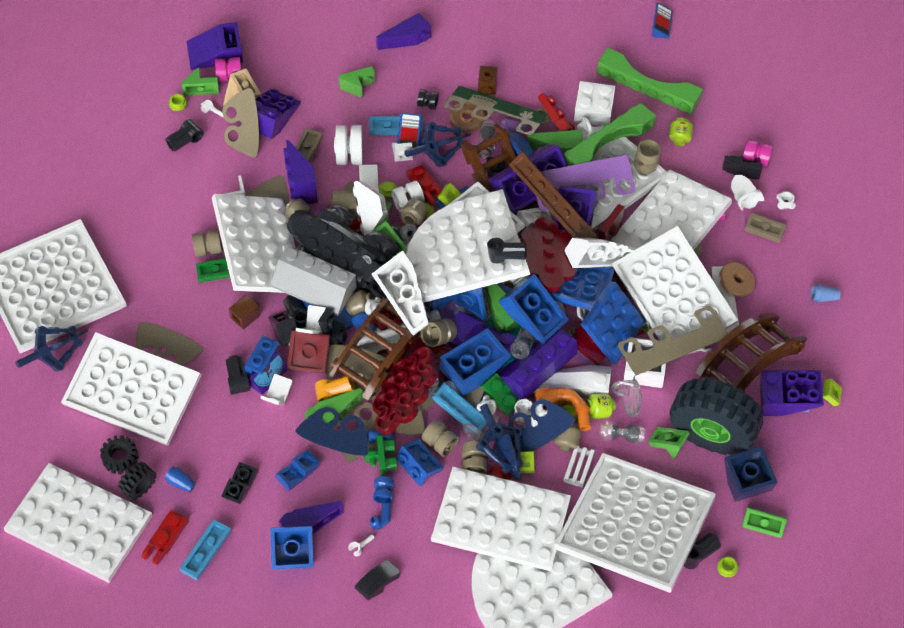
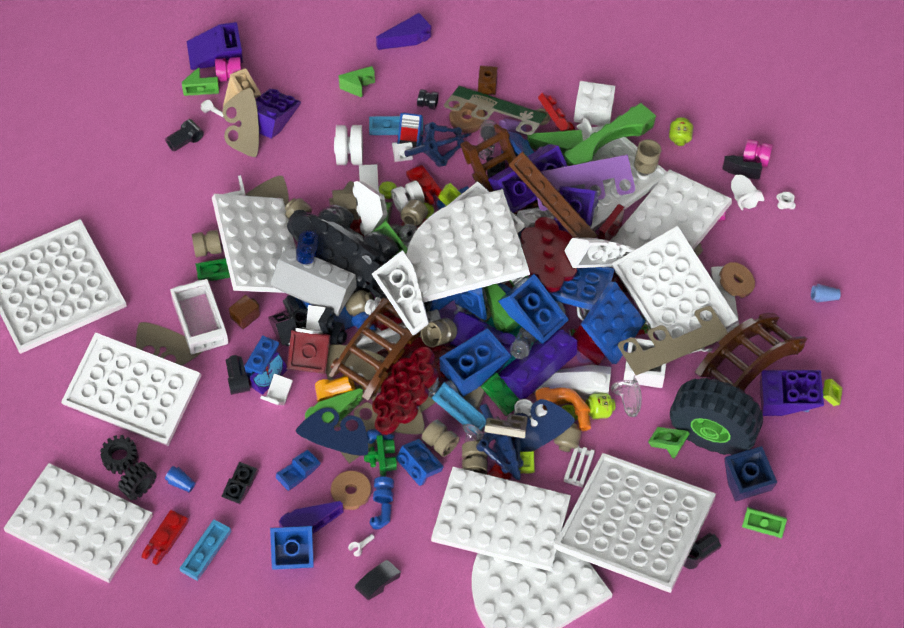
dark blue bar [15,326,88,372] -> none
lime plate [169,94,187,111] -> none
dark purple slope [283,140,318,204] -> none
dark tan plate [296,128,323,163] -> none
white plate [477,395,497,415] -> none
black piece [487,237,527,264] -> none
bright green arch [597,48,703,115] -> none
clear piece [600,421,645,444] -> none
slope [652,3,673,39] -> none
lime plate [717,557,738,577] -> none
dark tan plate [744,213,787,243] -> none
none -> window [170,279,228,355]
none -> clear blue plate [296,231,318,264]
none -> medium nougat tile [331,471,371,510]
none -> dark tan tile [485,414,528,438]

